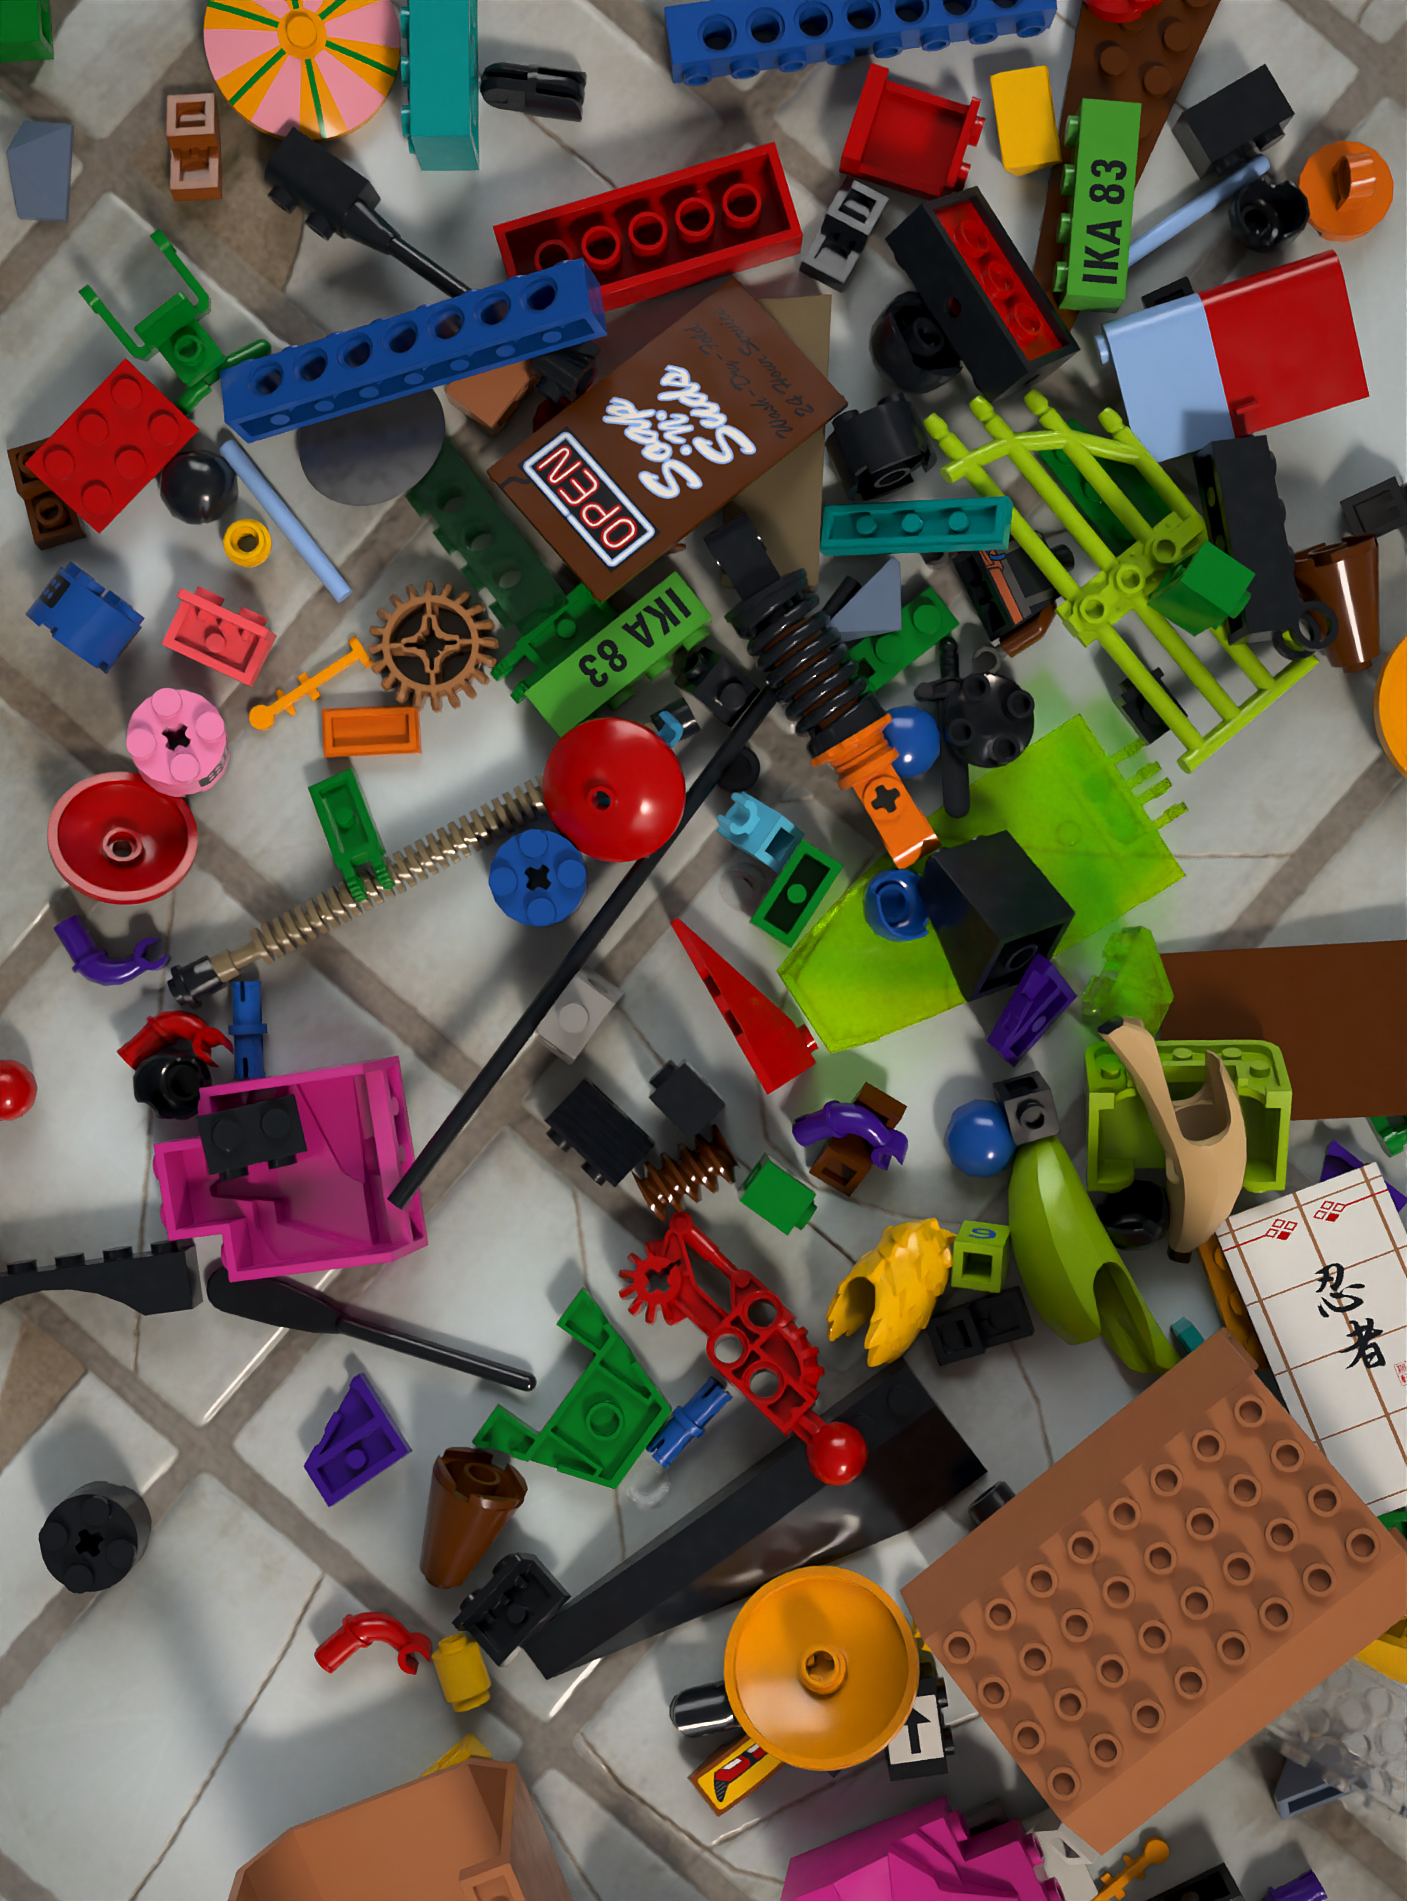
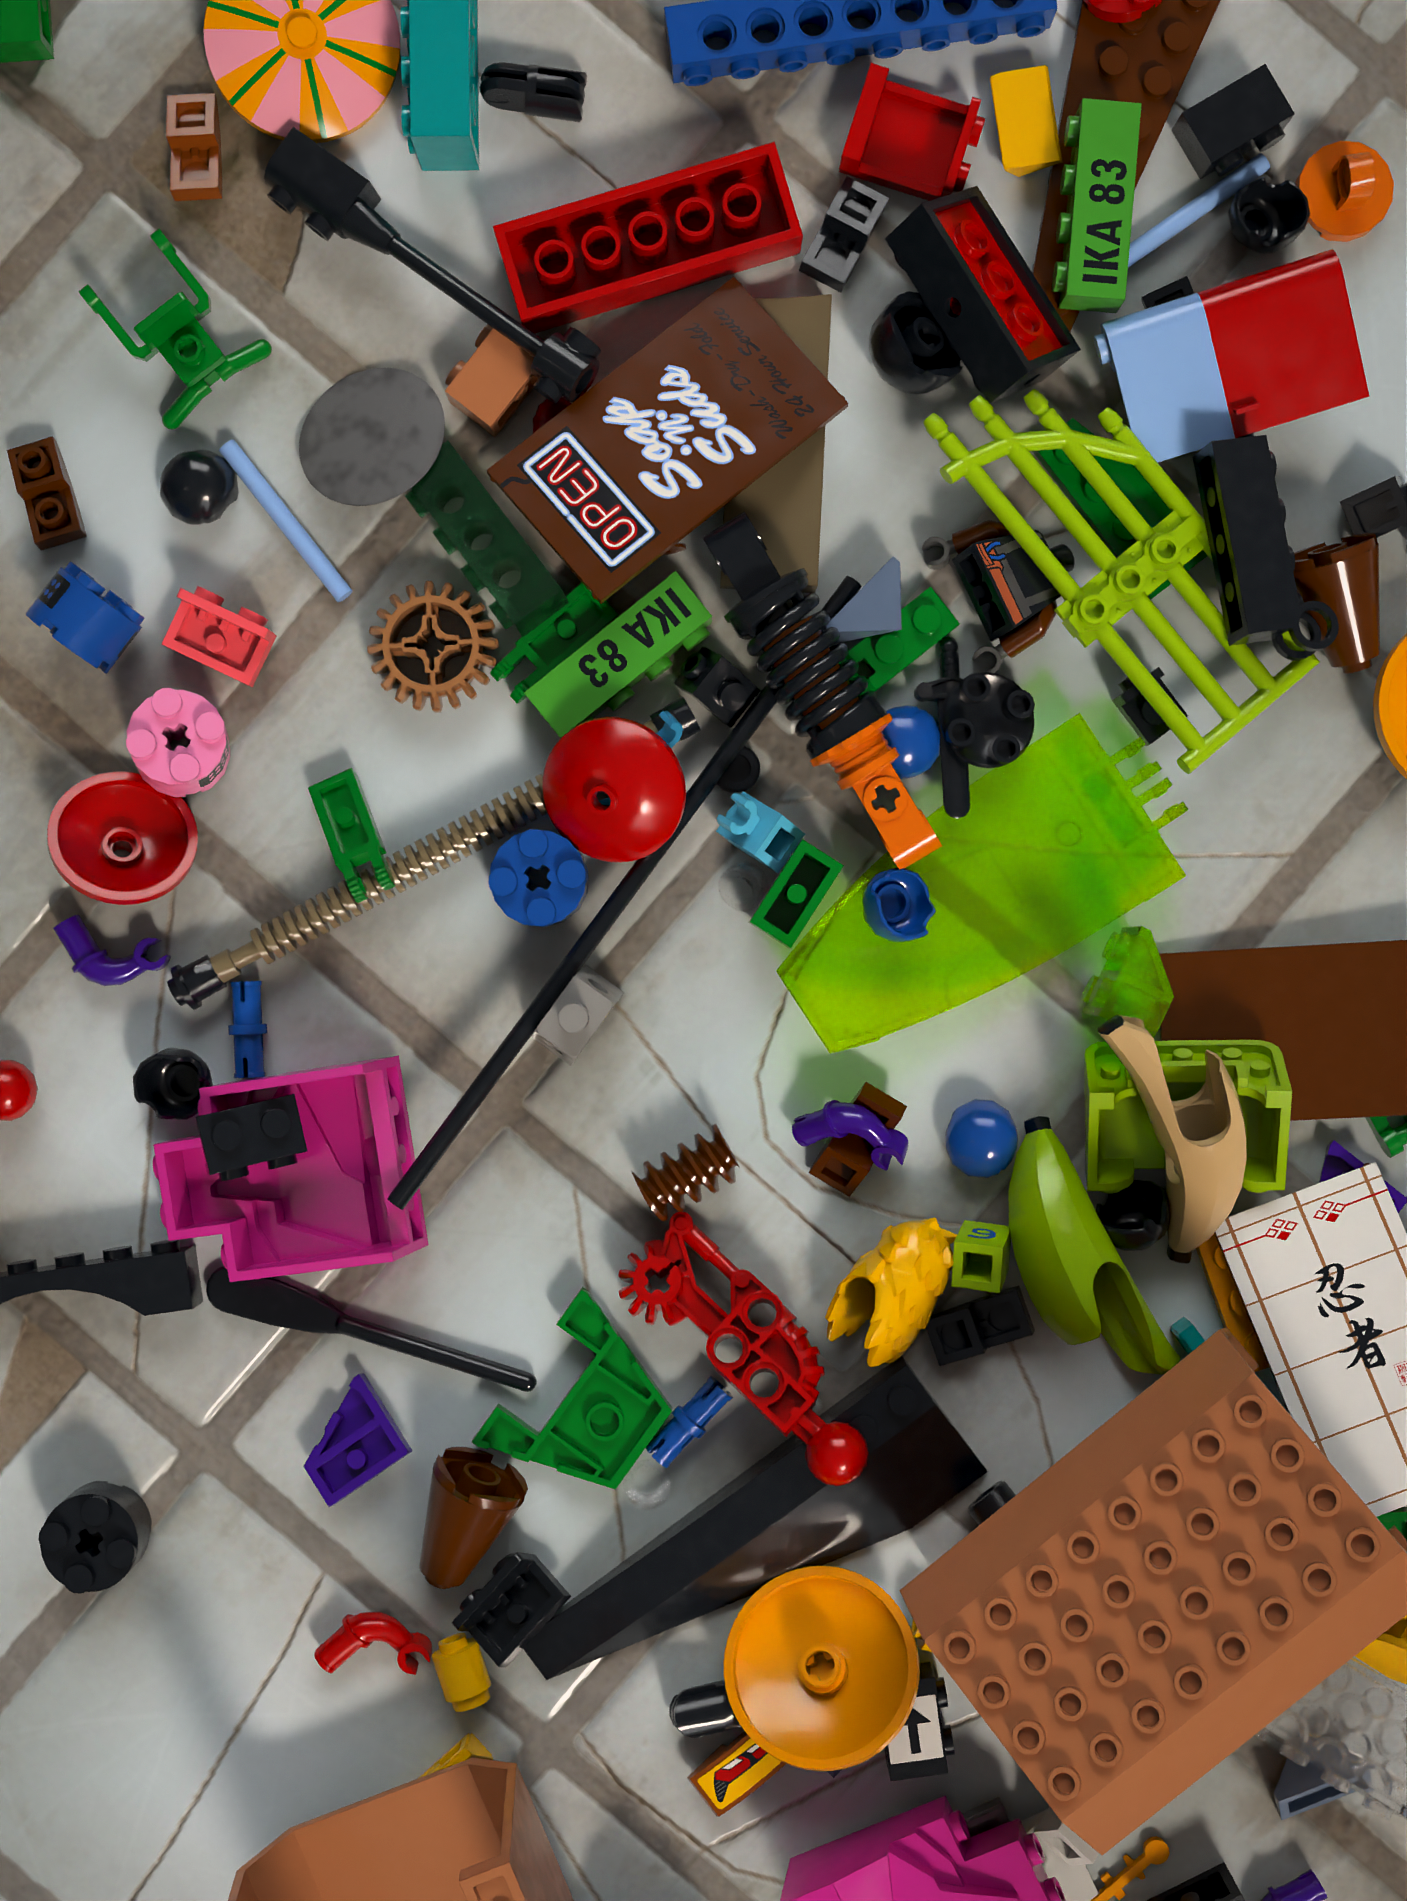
sand blue slope [6,121,74,223] -> none
red plate [24,358,200,534] -> none
red piece [116,1010,234,1071] -> none
blue brick [220,258,607,444] -> none
yellow plate [223,518,272,568] -> none
light orange piece [249,636,374,730] -> none
orange tile [321,705,422,758] -> none
black brick [544,1076,655,1187] -> none
black brick [648,1058,726,1140] -> none
red wedge [670,918,819,1095] -> none
green brick [737,1152,818,1236] -> none
teal tile [819,496,1013,556] -> none
black brick [825,392,937,501] -> none
black slope [916,830,1076,1003] -> none
dark purple wing [987,952,1077,1067] -> none
black bracket [992,1071,1061,1145] -> none
green brick [1147,540,1256,637] -> none

